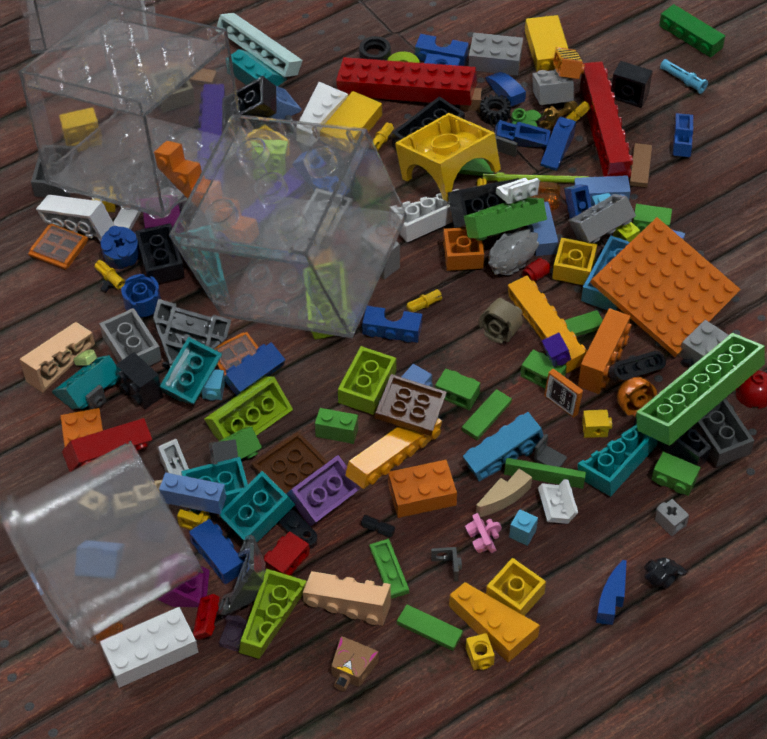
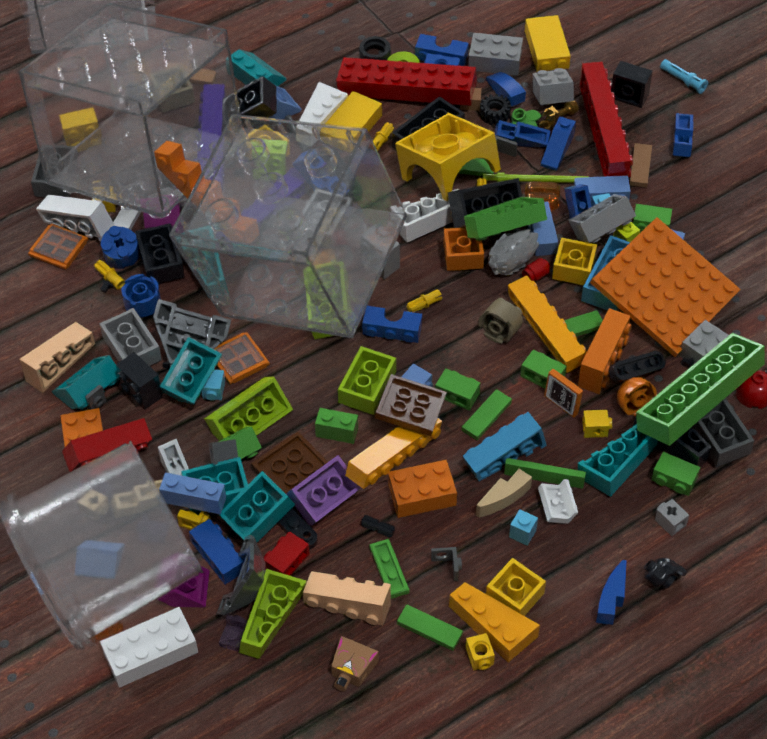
yellowish green tile [73,349,97,365] -> none
red plate [193,594,220,640] -> none
light aqua brick [216,13,303,77] -> none
blue brick [224,342,285,396] -> none
bright pink hips [465,513,502,553] -> none
white bracket [496,178,540,204] -> none
dark grey bracket [534,434,567,467] -> none
dark purple brick [542,333,571,367] -> none
orange brick [553,47,584,79] -> none
yellow piece [566,101,591,122] -> none
green brick [659,4,725,58] -> none

